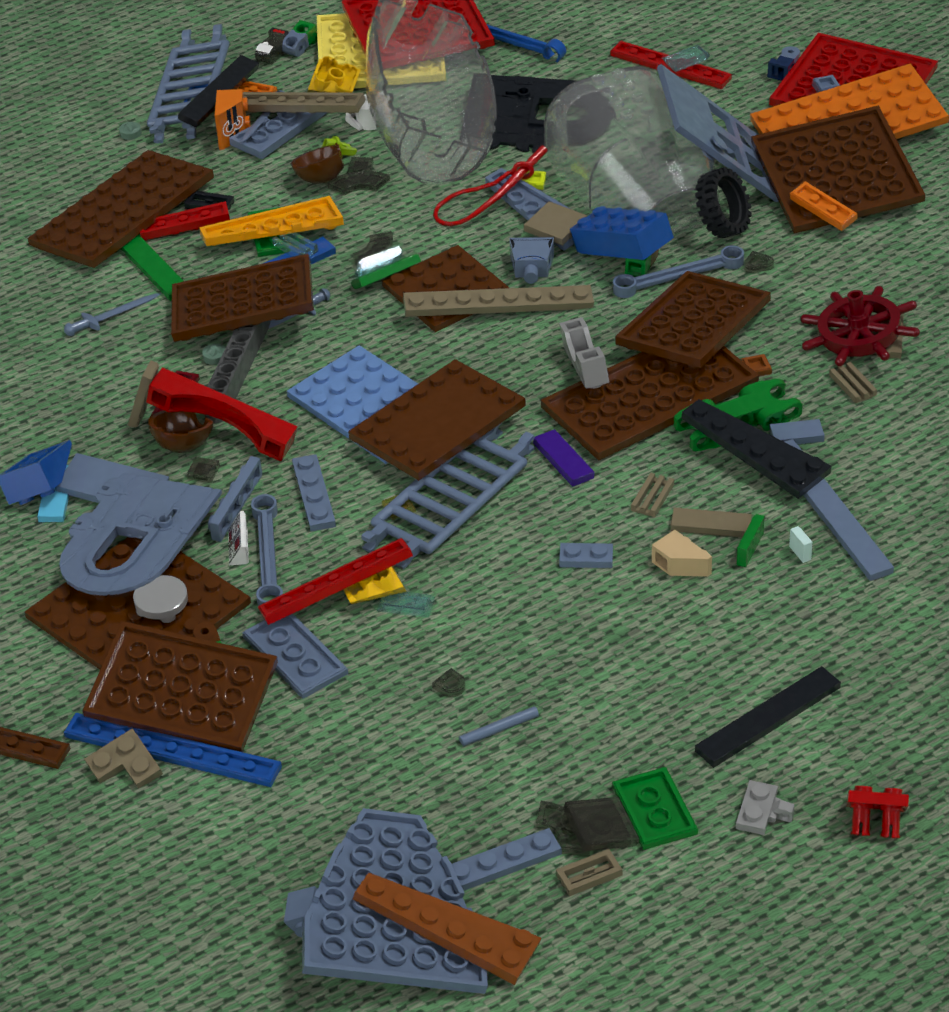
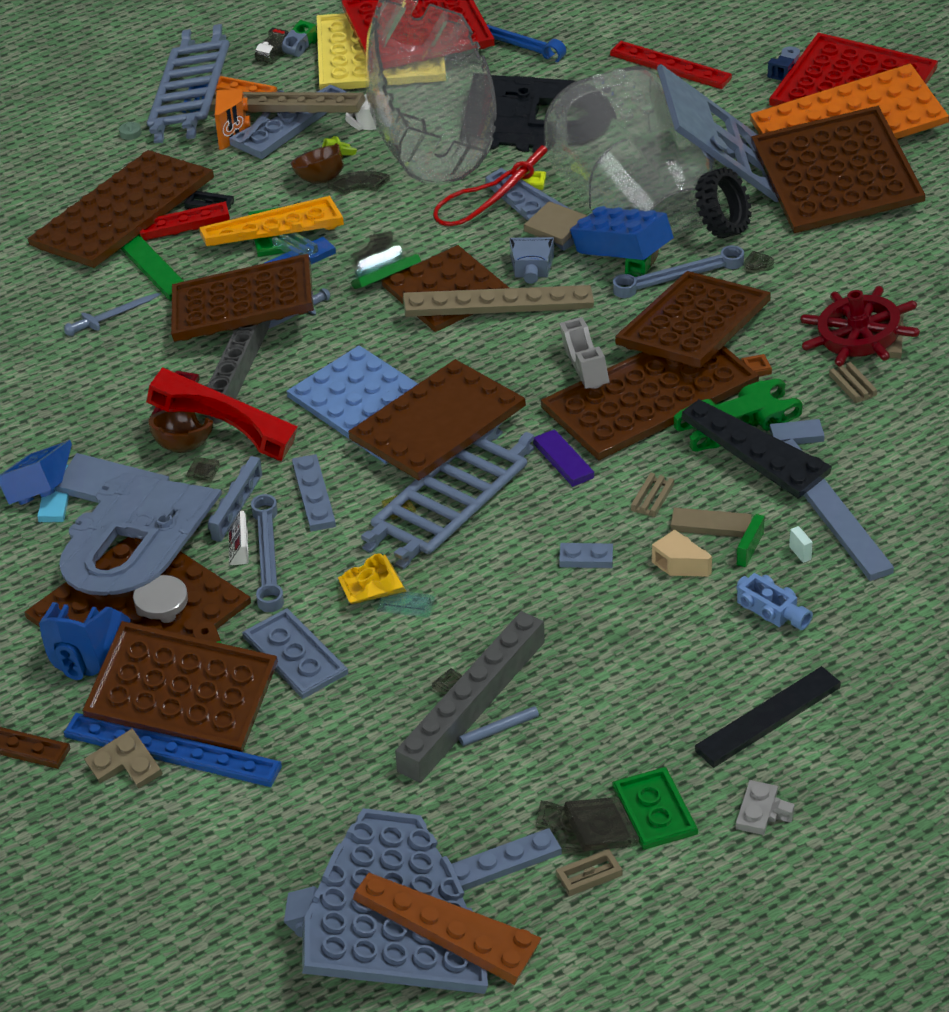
dark tan tile [128,360,159,428] -> none
black tile [178,55,259,127] -> none
sand green tile [202,344,225,365] -> none
red tile [258,538,413,625] -> none
yellow slope [307,56,361,93] -> none
clear smoke tile [348,157,374,176] -> none
clear light blue tile [663,45,710,72] -> none
orange tile [790,181,857,231] -> none
sand blue tile [812,75,840,93] -> none
red plate [846,786,909,839] -> none
none -> blue piece [39,602,130,680]
none -> dark grey brick [395,611,545,783]
none -> medium blue brick [736,573,813,630]

